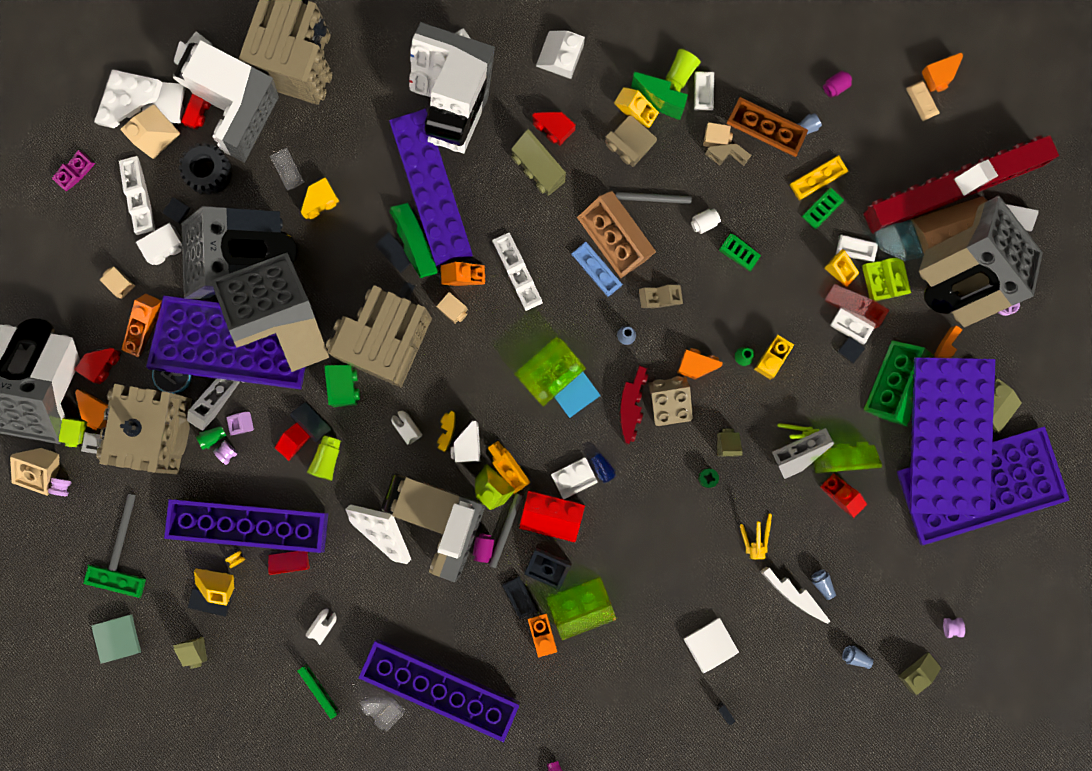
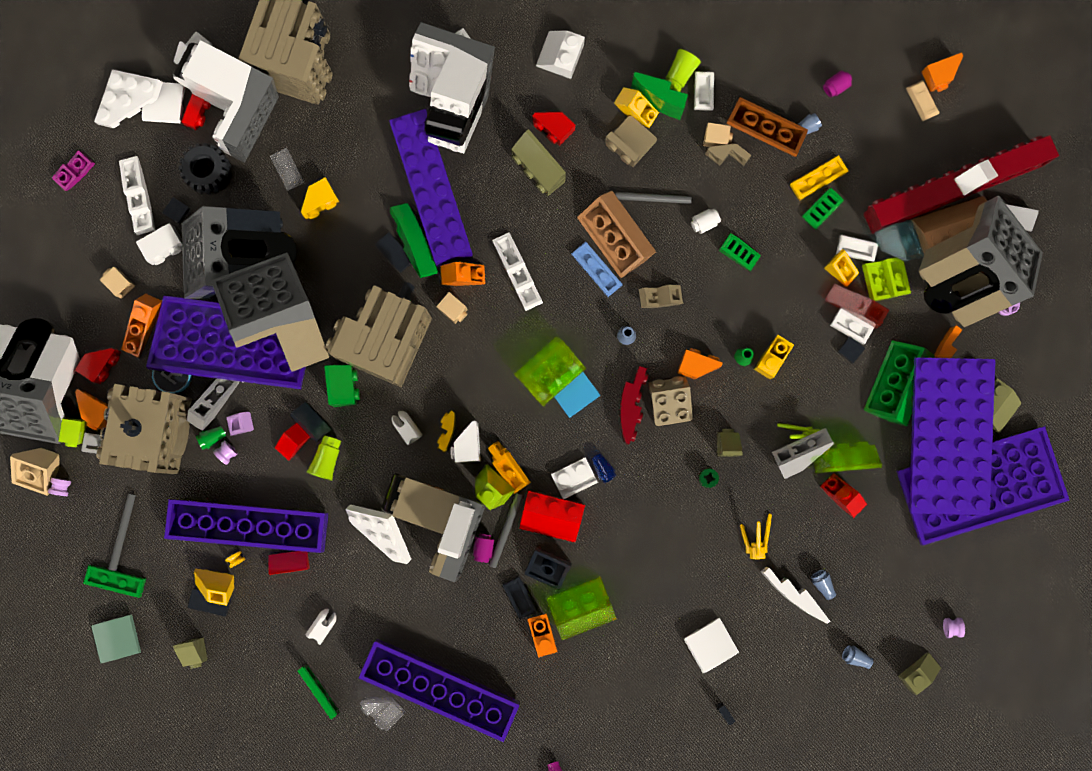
tan slope [120,105,181,159] -> none

